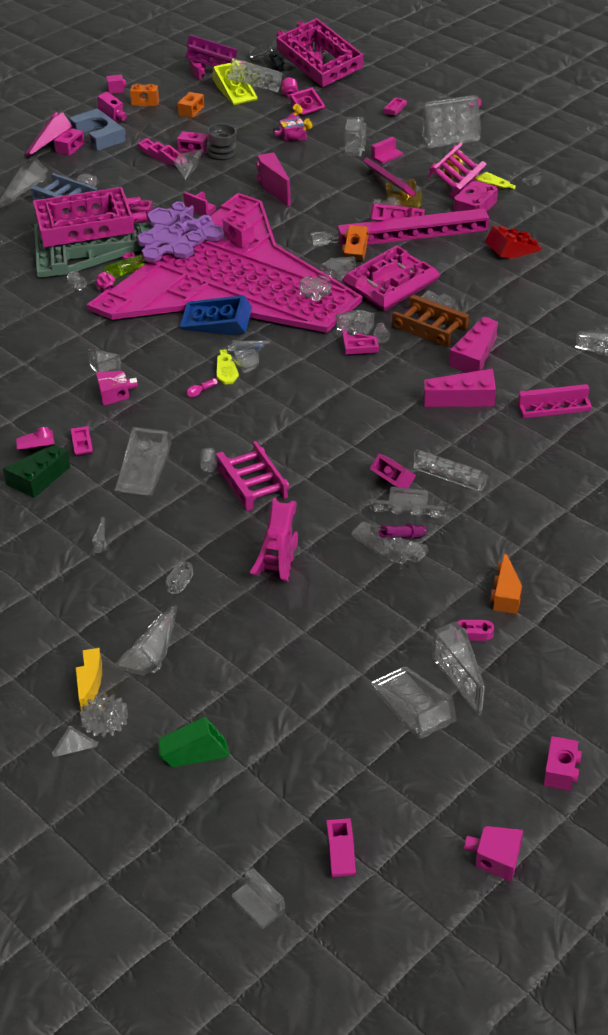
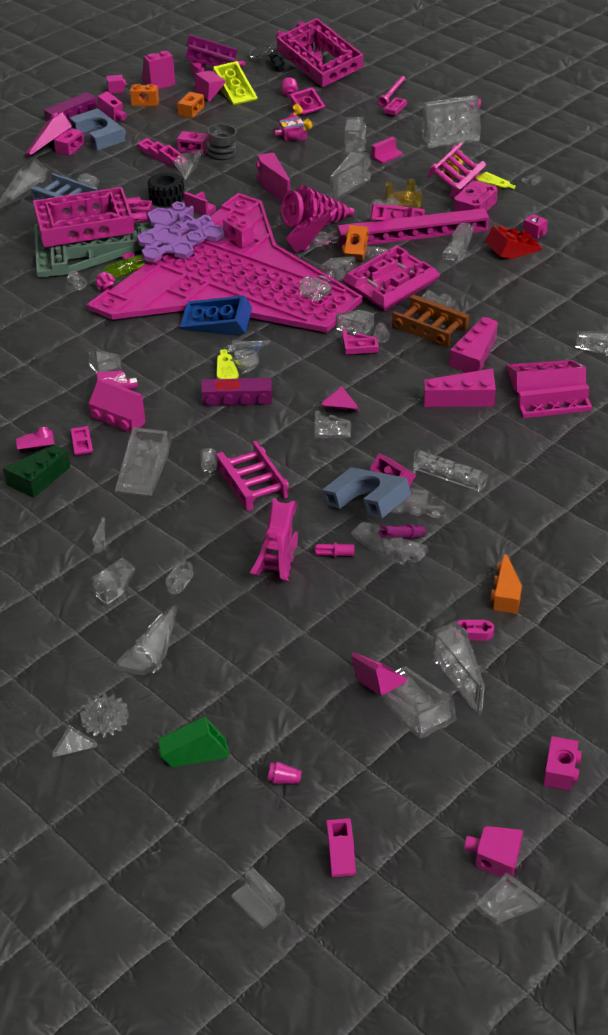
yellow slope [76,648,102,713] -> none
dark pink piece [186,378,218,397] -> none
clear brick [228,58,283,92] -> none
dark pink tile [363,157,416,197] -> none
none -> magenta brick [44,92,98,122]
none -> dark pink slope [89,378,145,434]
none -> clear slope [92,557,136,605]
none -> dark pink slope [142,51,175,89]
none -> black tyre [147,172,185,206]
none -> dark pink slope [195,71,226,102]
none -> magenta brick [201,378,272,406]
none -> dark pink cone [267,761,302,784]
none -> dark pink plant [281,185,354,228]
none -> dark pink wedge [286,207,338,253]
none -> clear wing [315,411,351,438]
none -> dark pink axle [315,542,354,558]
none -> dark pink slope [322,386,359,412]
none -> sand blue arch [322,467,411,518]
none -> clear slope [330,150,371,201]
none -> dark pink slope [351,652,408,696]
none -> clear arm [365,246,388,257]
none -> dark pink piece [377,76,405,107]
none -> clear slope [443,223,475,261]
none -> clear wing [476,872,545,924]
none -> dark pink slope [506,360,586,393]
none -> dark pink brick [523,214,548,239]

